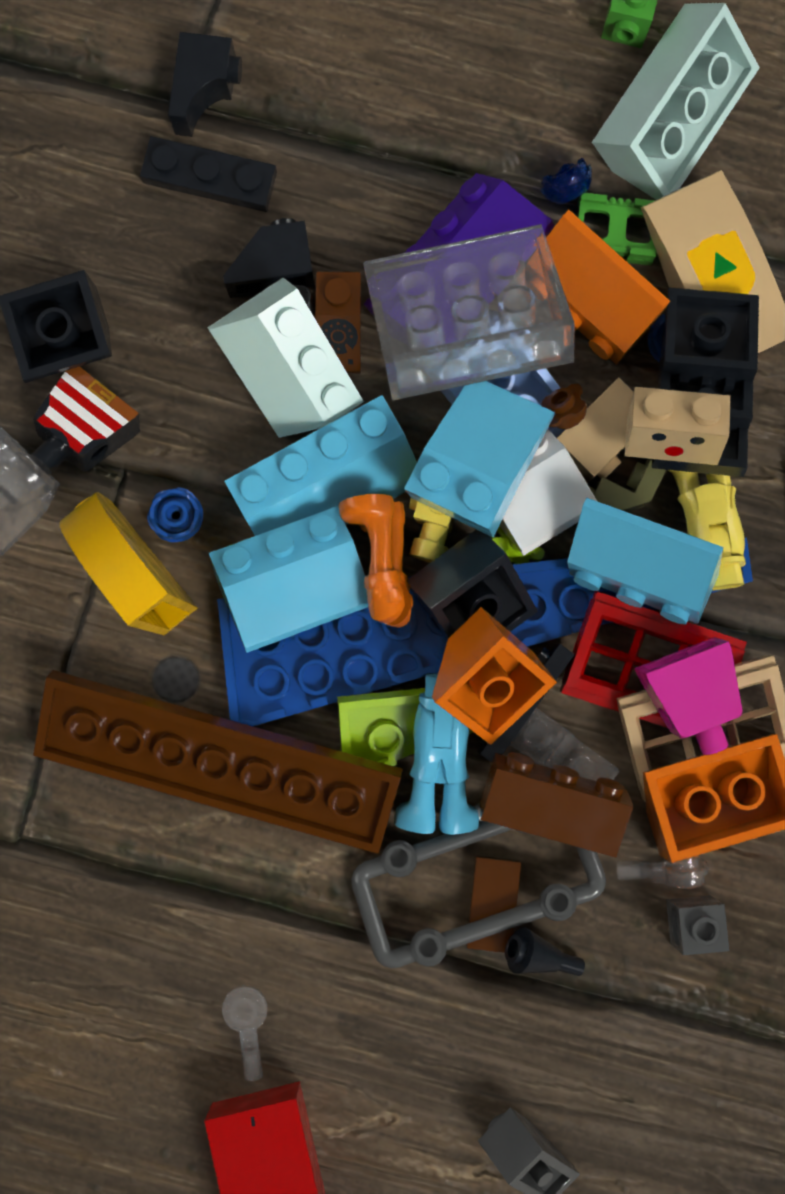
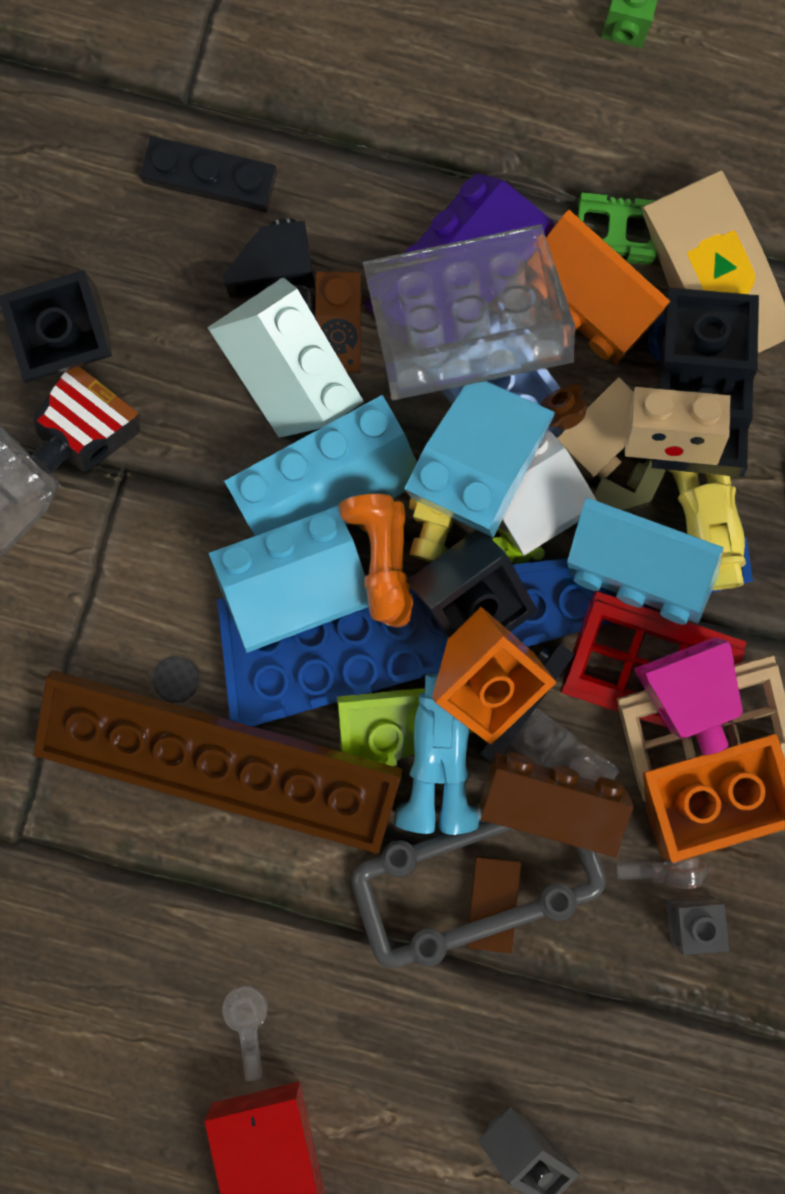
yellow brick [59,492,198,636] -> none
blue plate [147,487,203,542] -> none
black arch [168,32,242,137] -> none
black cone [505,927,585,976] -> none
clear blue plate [540,158,592,205] -> none
light aqua slope [592,3,760,200] -> none

